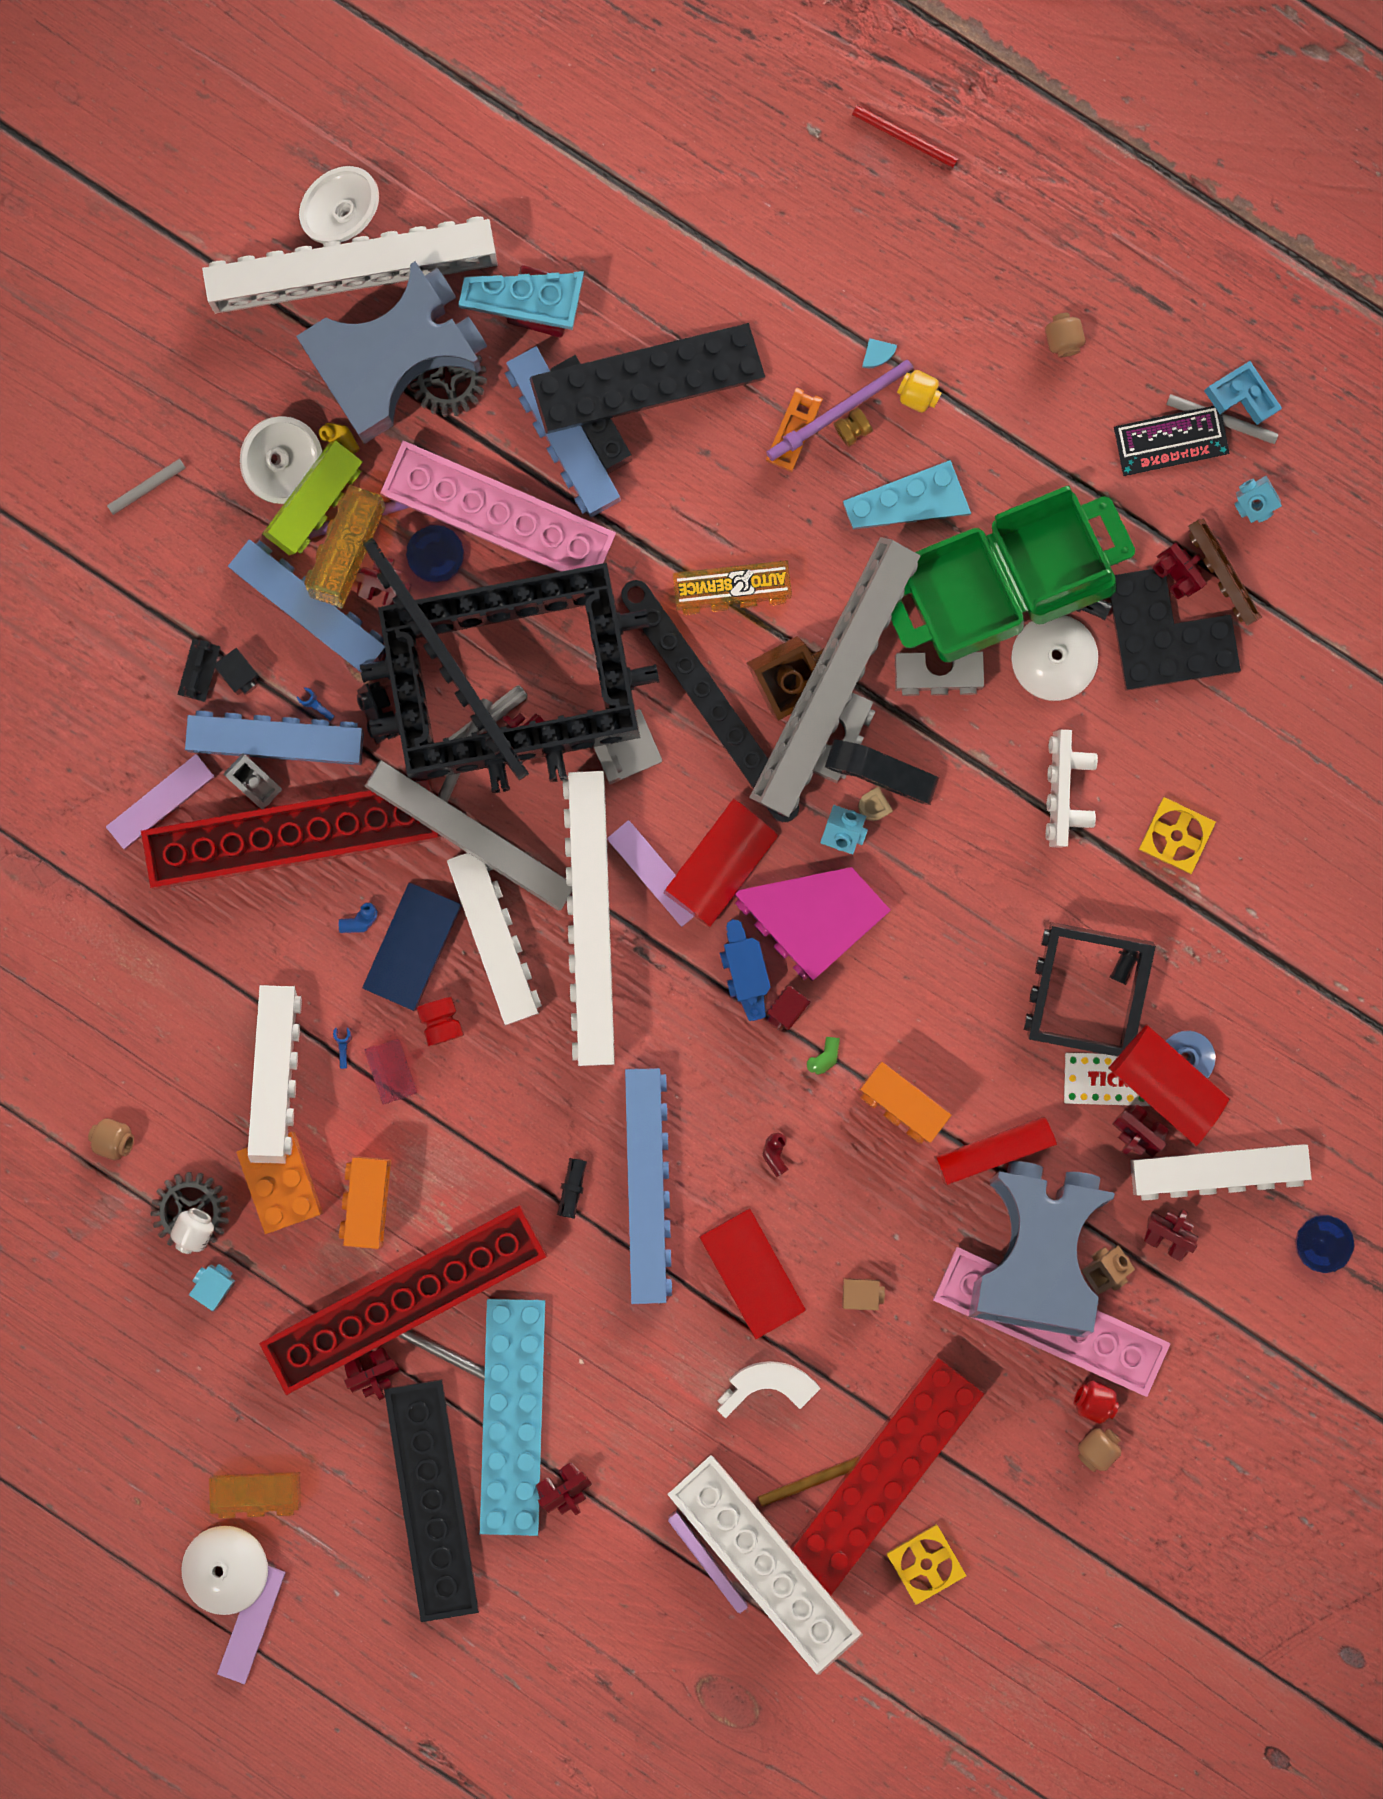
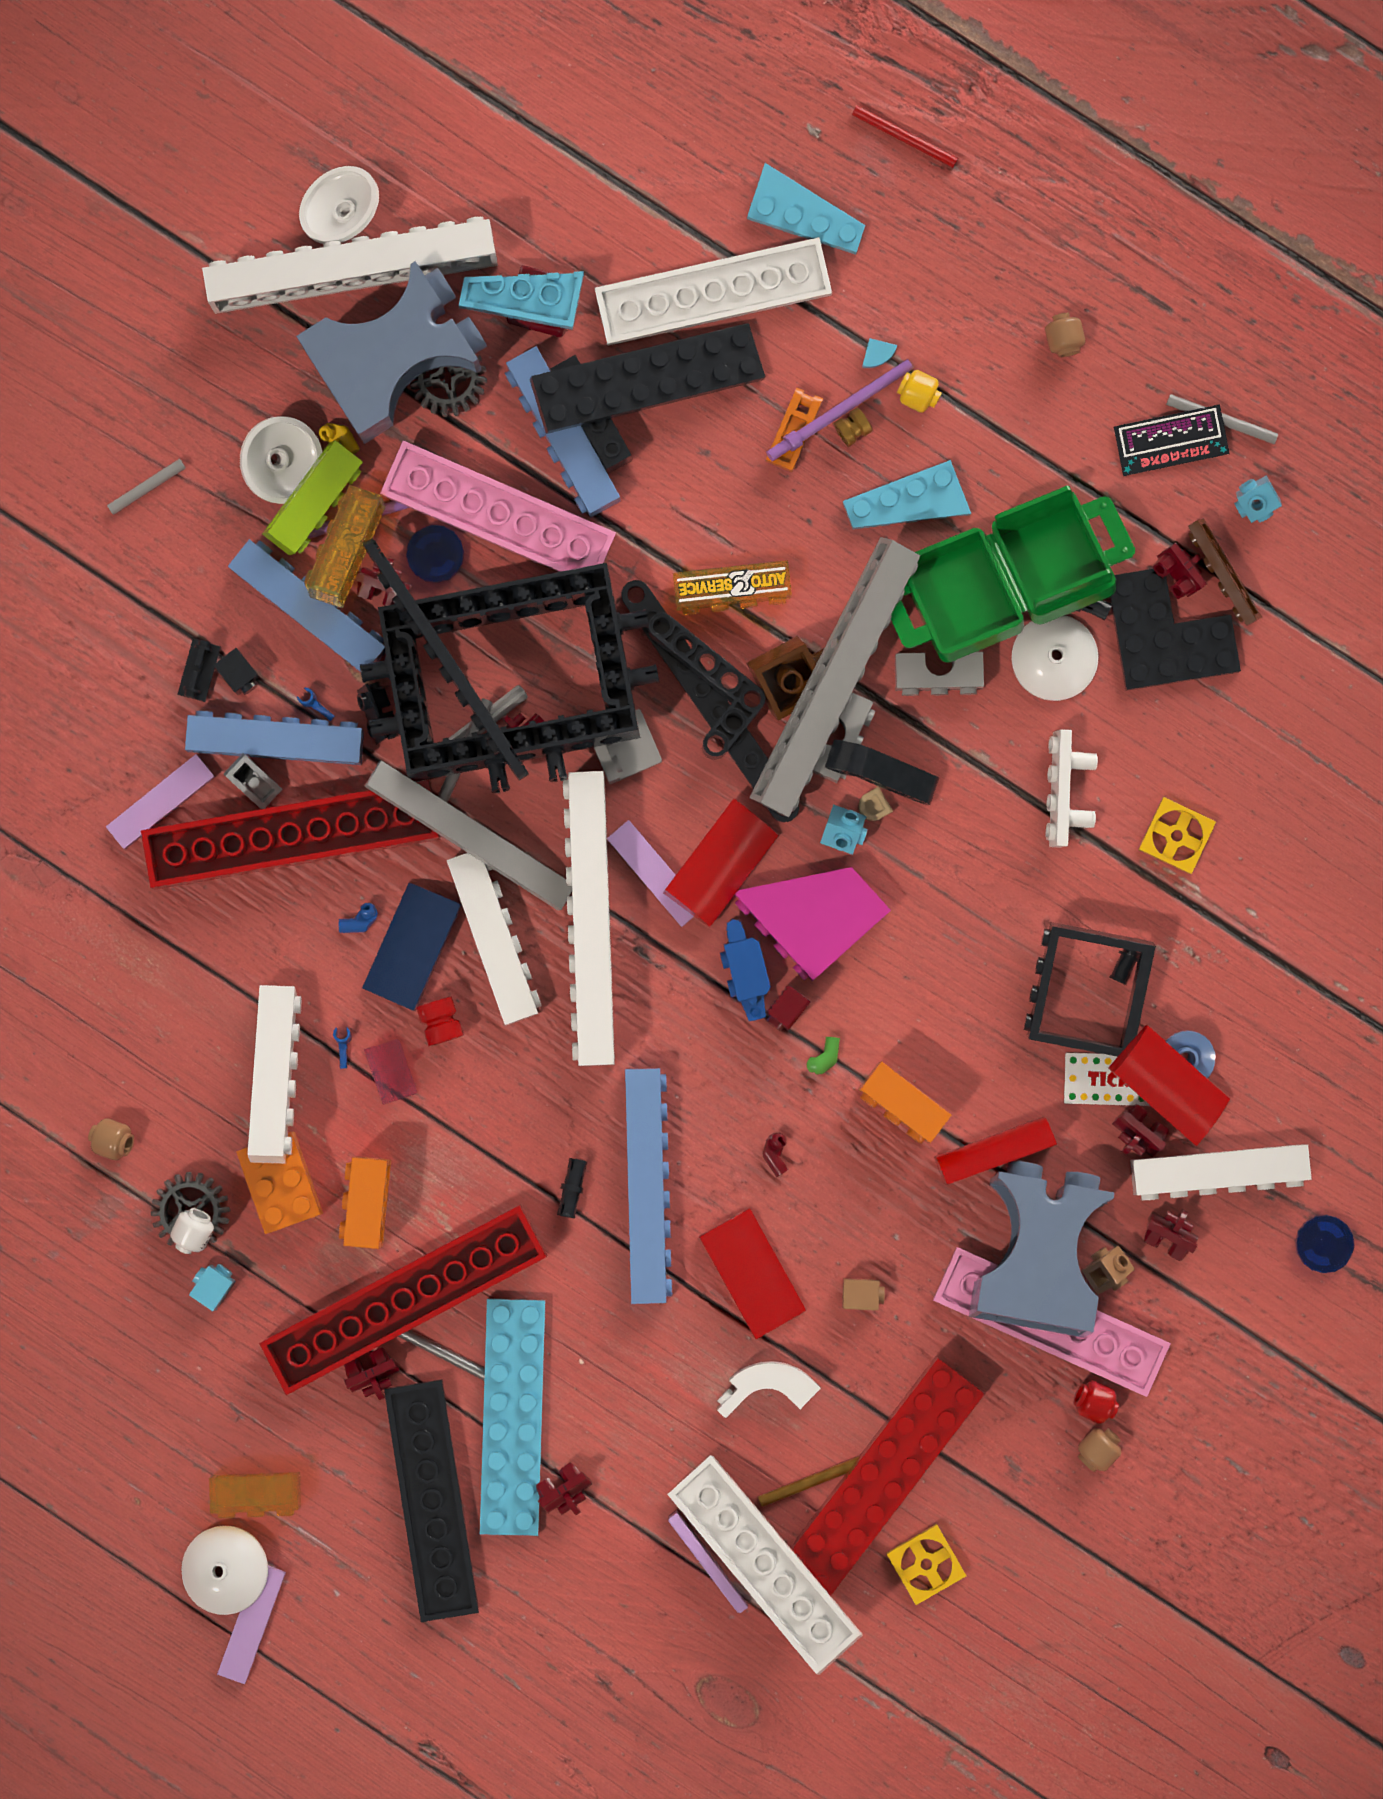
dark azure plate [1204,361,1282,425] -> none
none -> white plate [595,237,832,346]
none -> black beam [648,612,766,760]
none -> medium azure wing [747,163,865,255]

